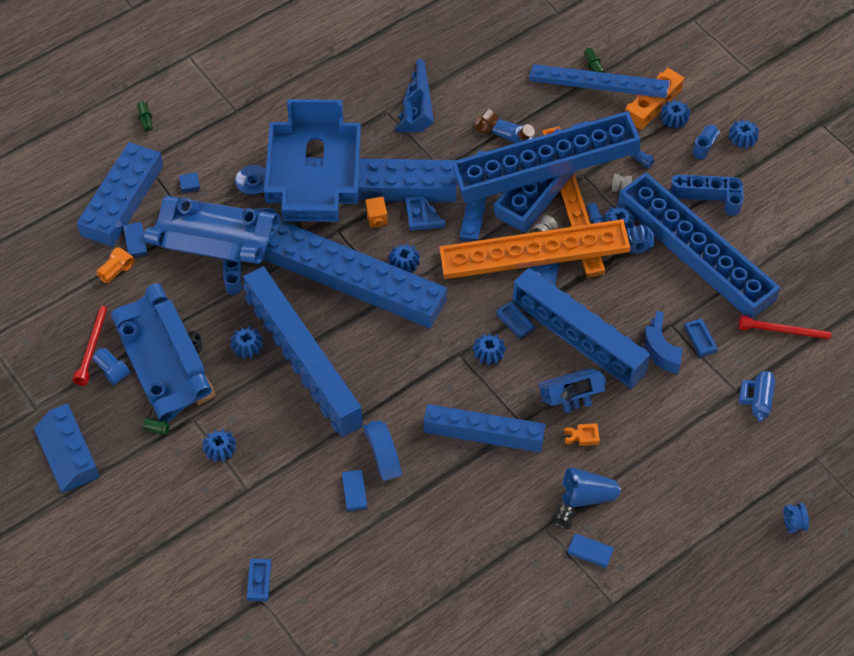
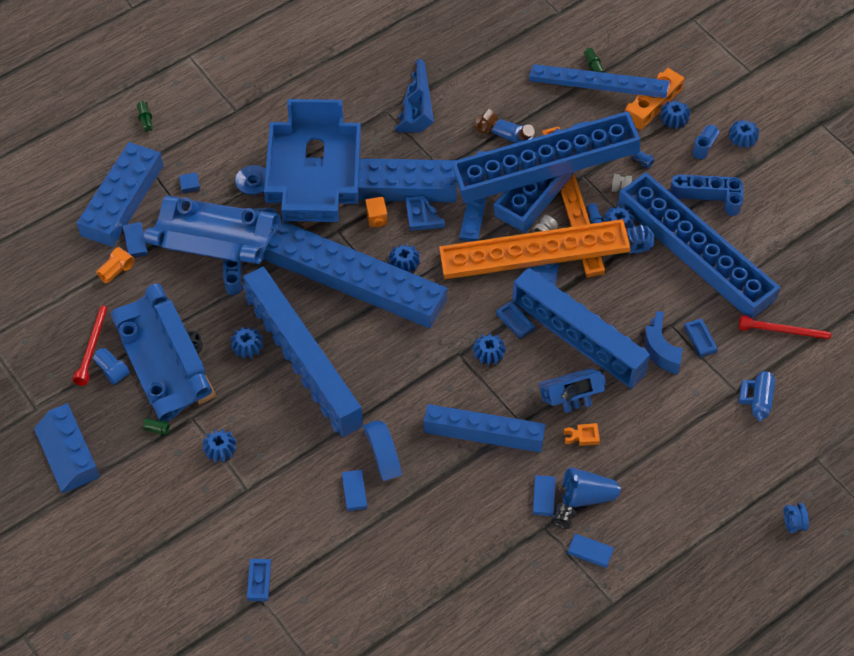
none -> blue tile [533,475,555,516]

